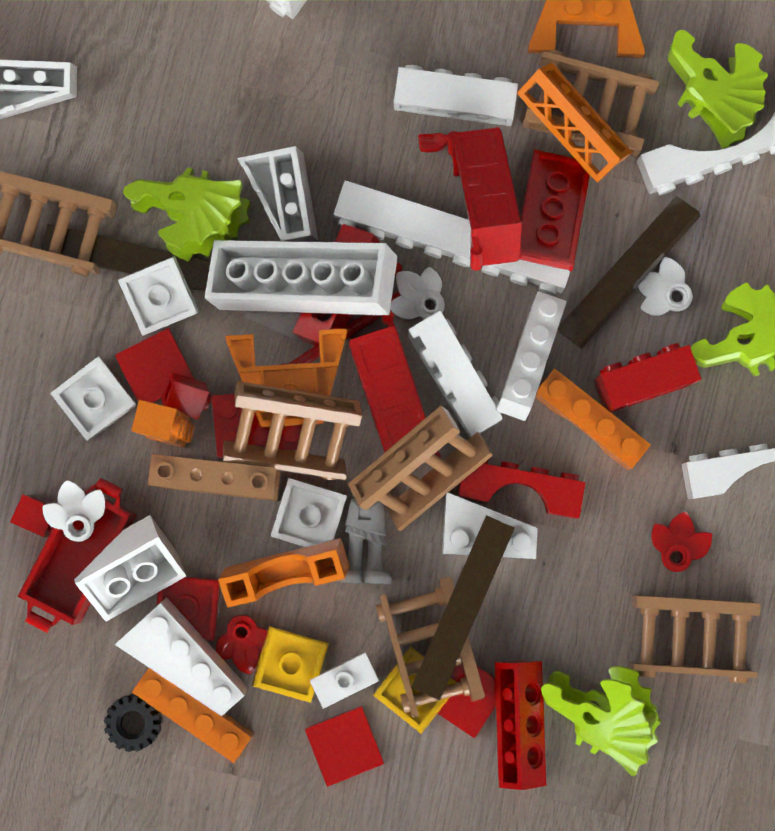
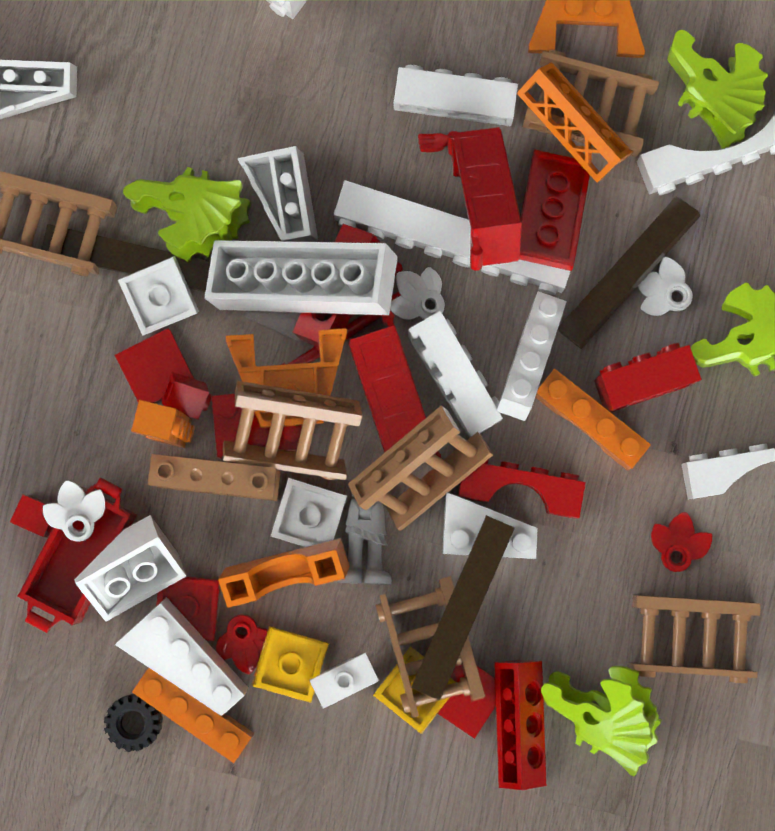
white plate [50,356,137,442] -> none
red tile [304,705,384,787] -> none

